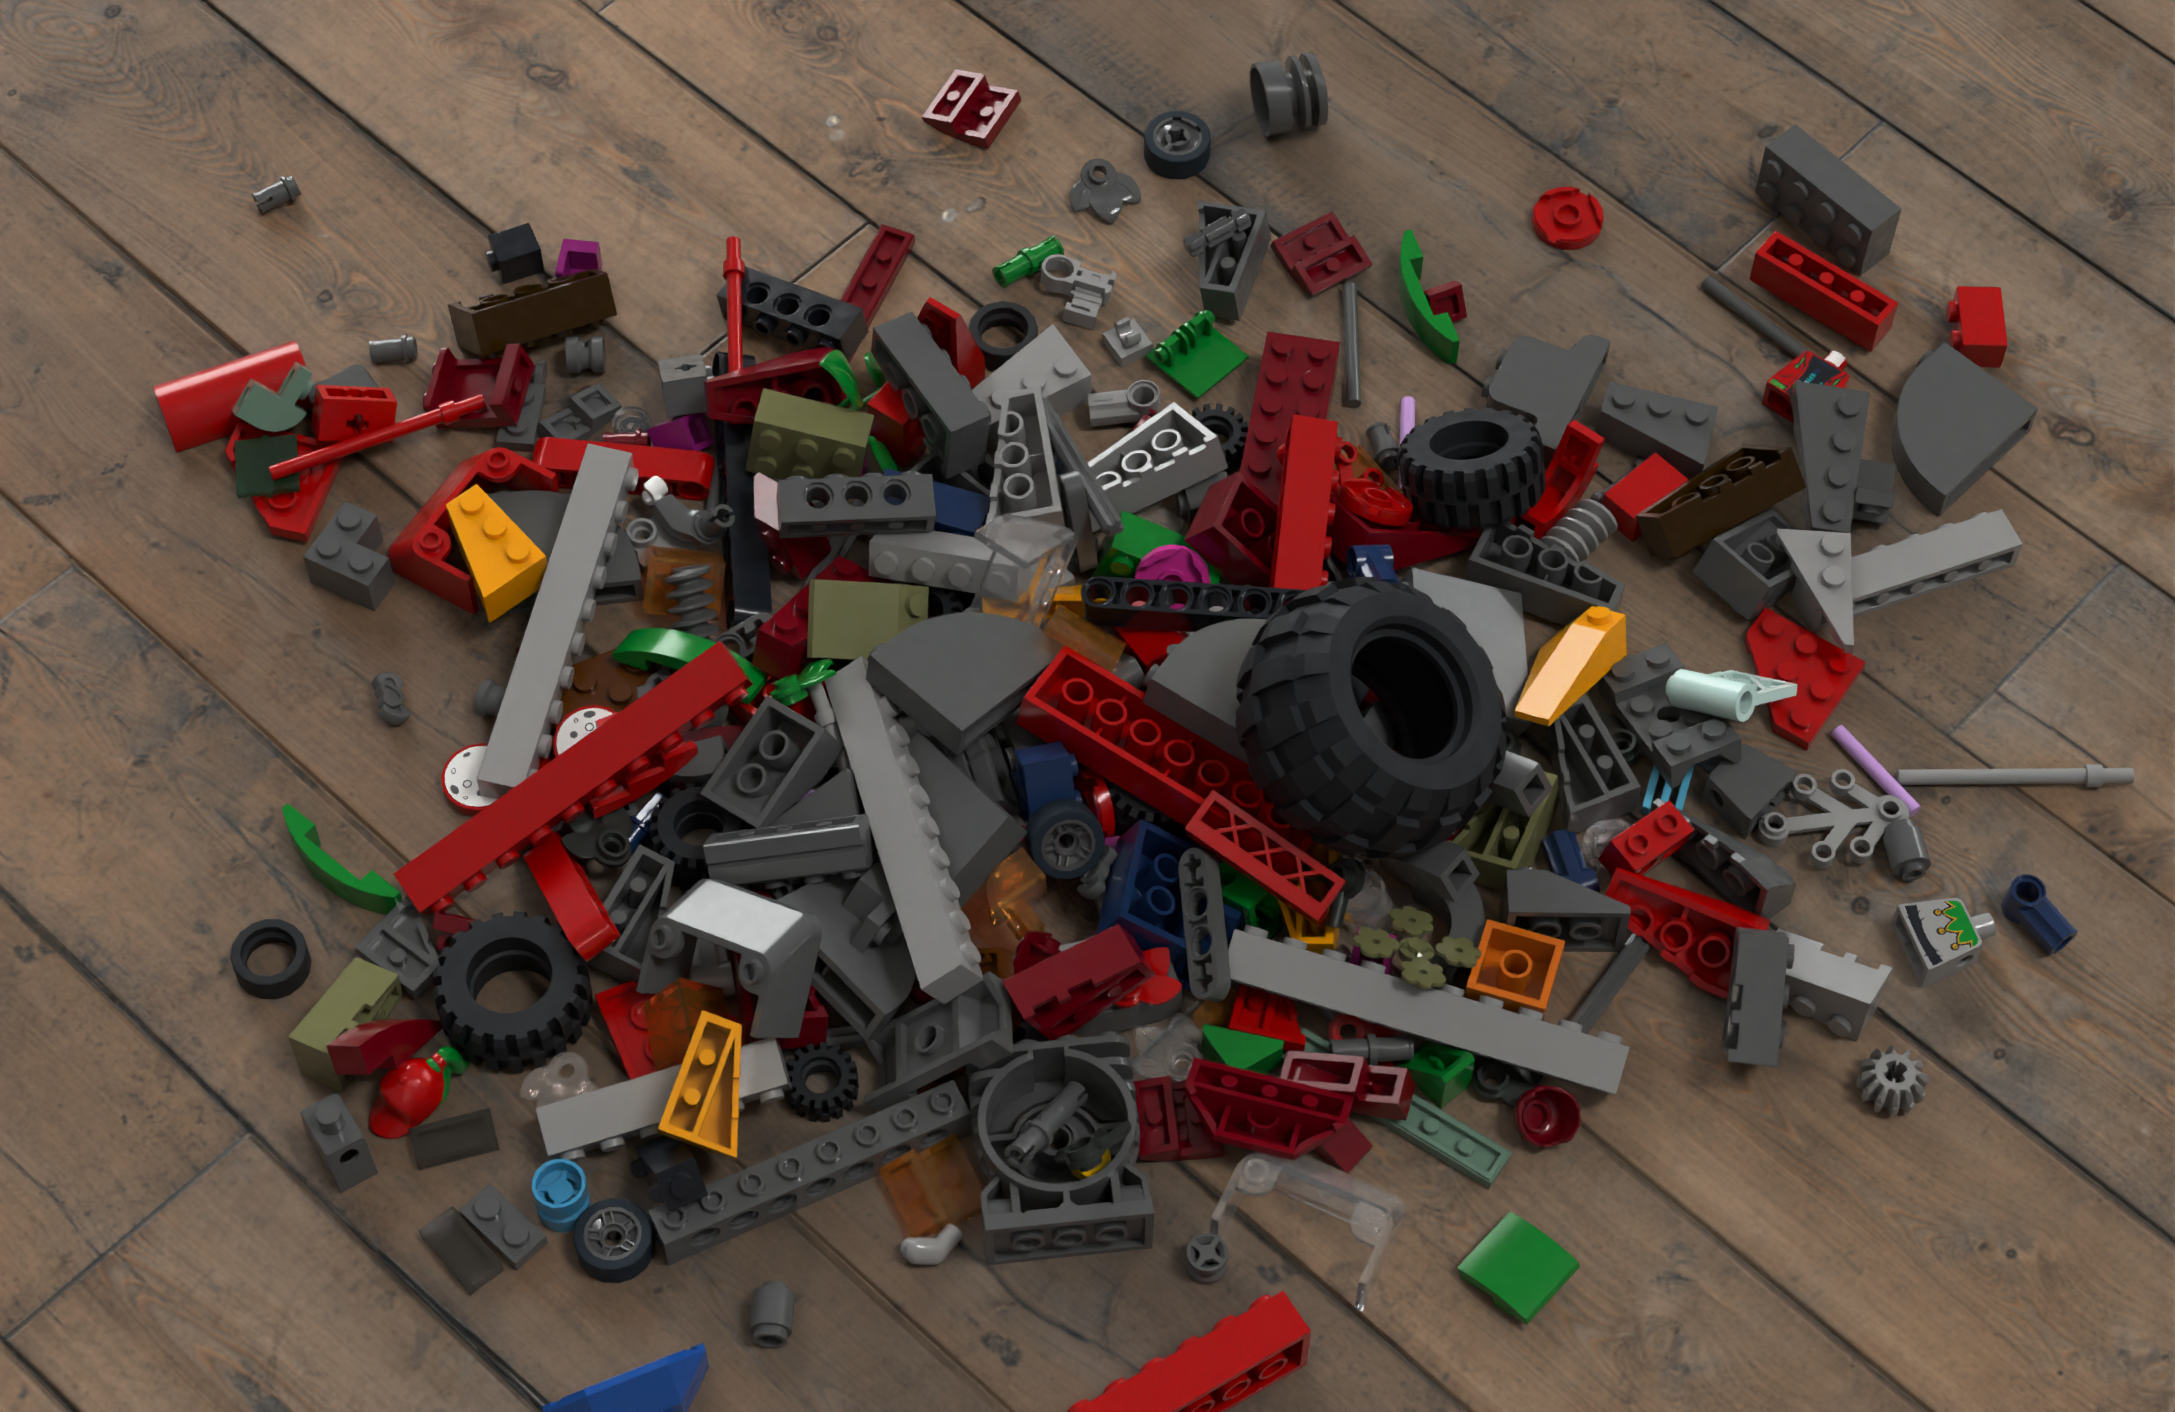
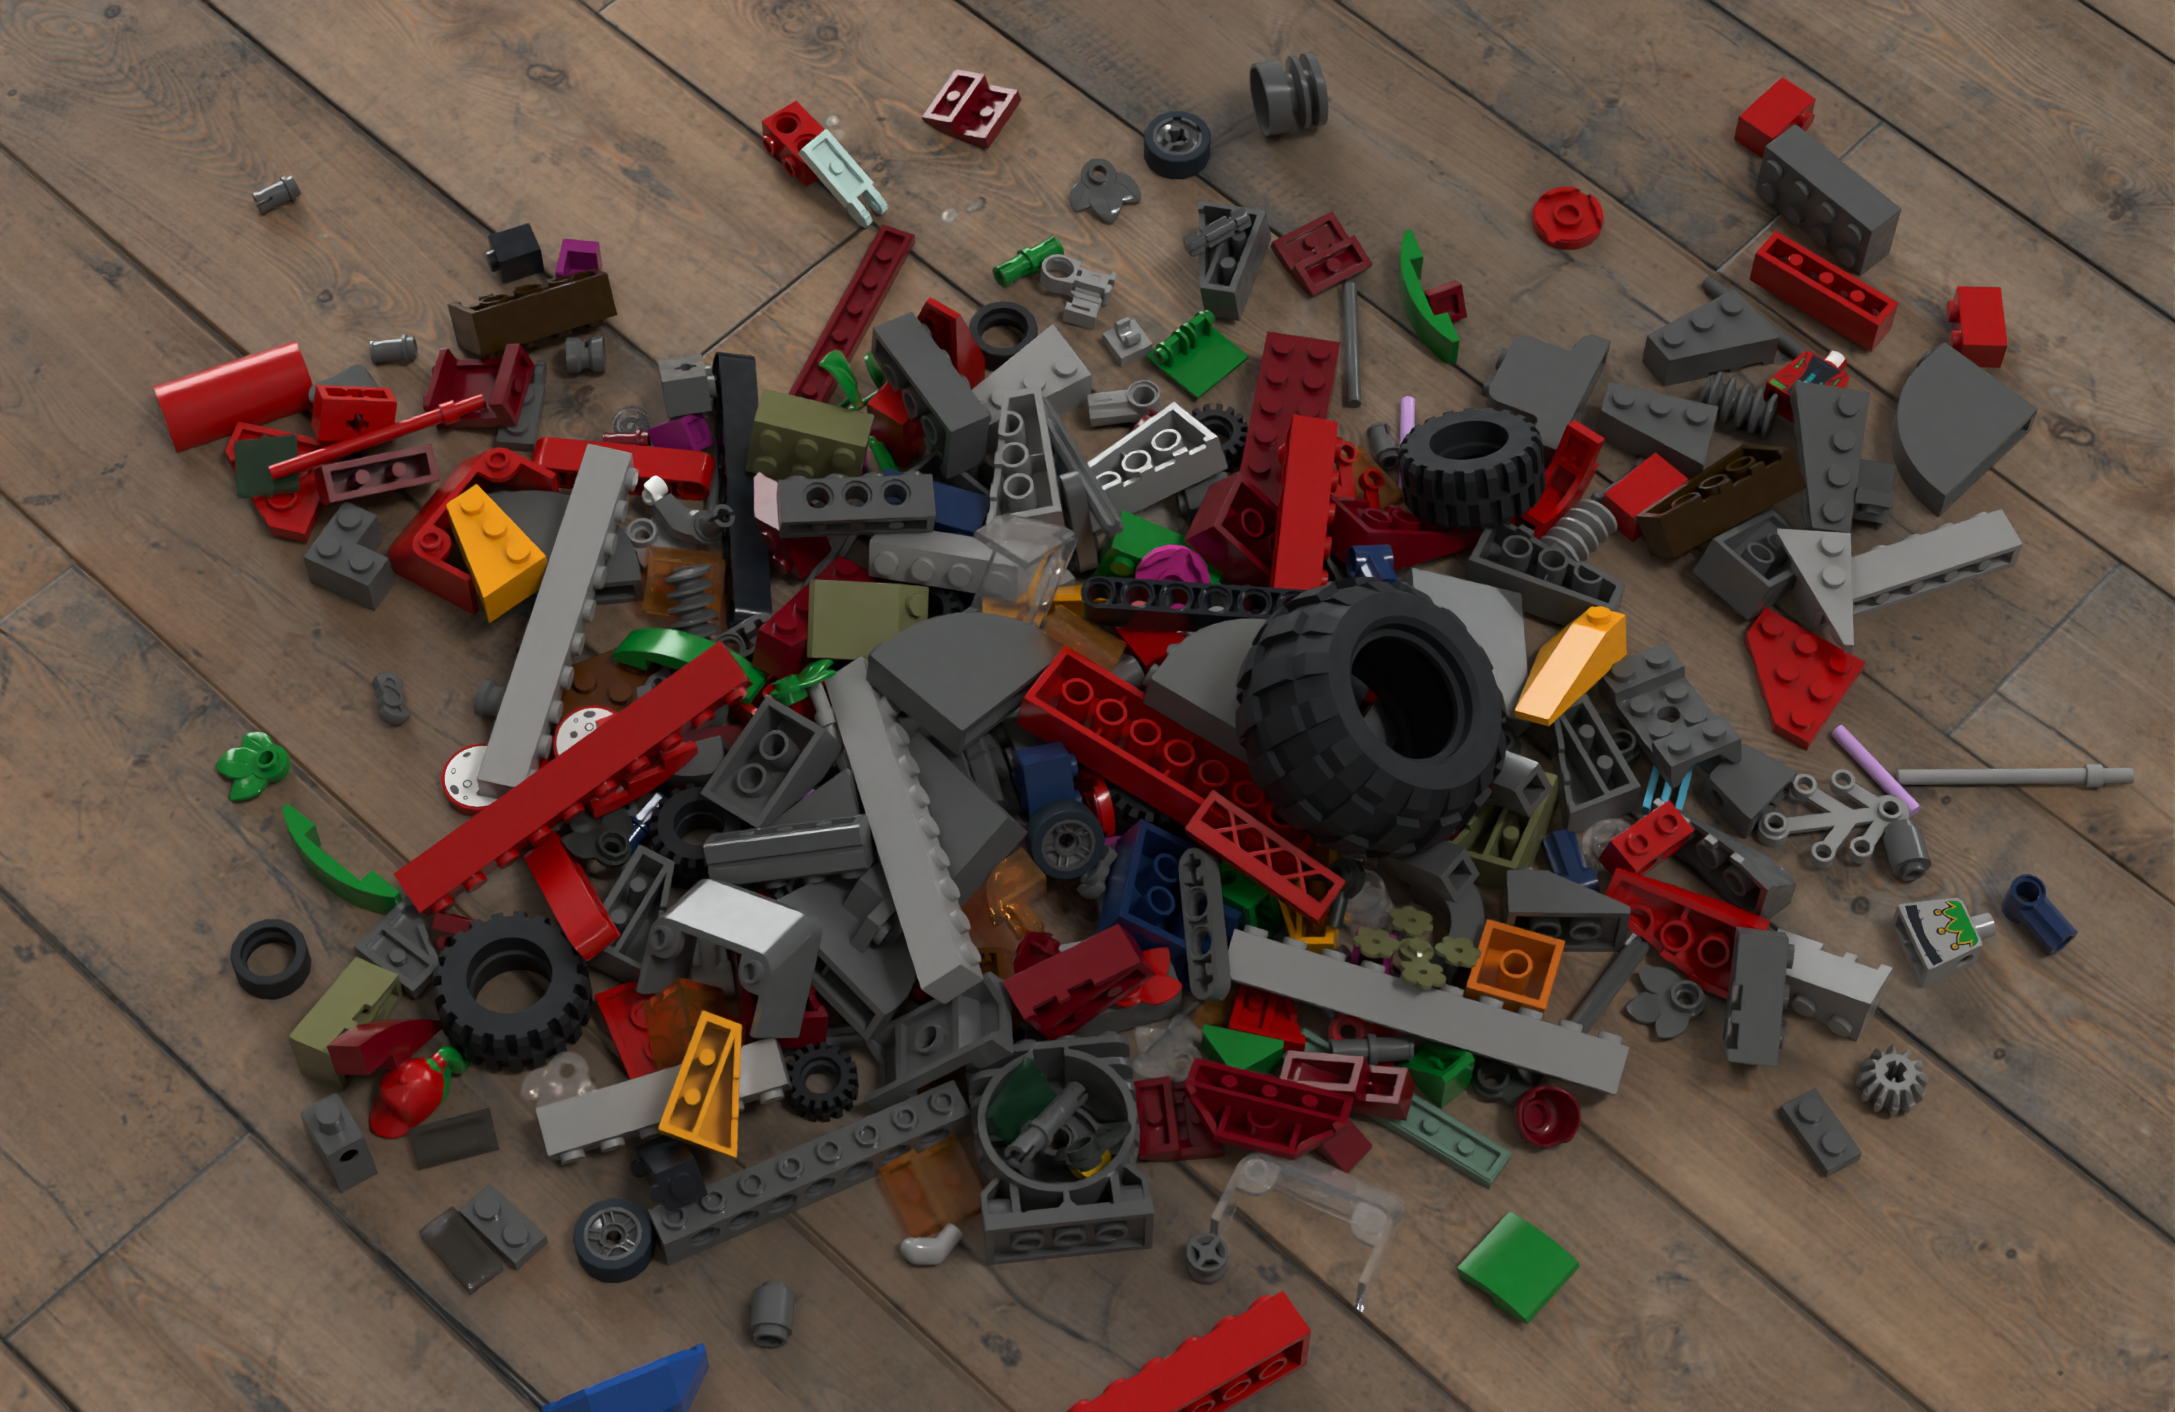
sand green brick [232,361,314,432] -> none
dark azure wheel [532,1159,591,1233] -> none
dark grey slope [538,383,622,440] -> none
dark red wedge [704,347,850,424] -> none
black brick [717,267,869,361] -> none
red bar [723,236,745,425] -> none
red tile [1338,478,1413,526] -> none
light aqua piece [1666,669,1797,722] -> none
none -> green plate [215,732,291,802]
none -> dark red brick [313,443,440,508]
none -> red brick [761,101,825,187]
none -> light aqua hinge [797,129,888,228]
none -> clear green piece [985,1057,1057,1152]
none -> dark grey plate [1625,967,1706,1039]
none -> dark grey wedge [1642,288,1780,386]
none -> dark grey piece [1698,371,1779,440]
none -> red brick [1734,77,1816,158]
none -> dark grey plate [1779,1088,1862,1178]

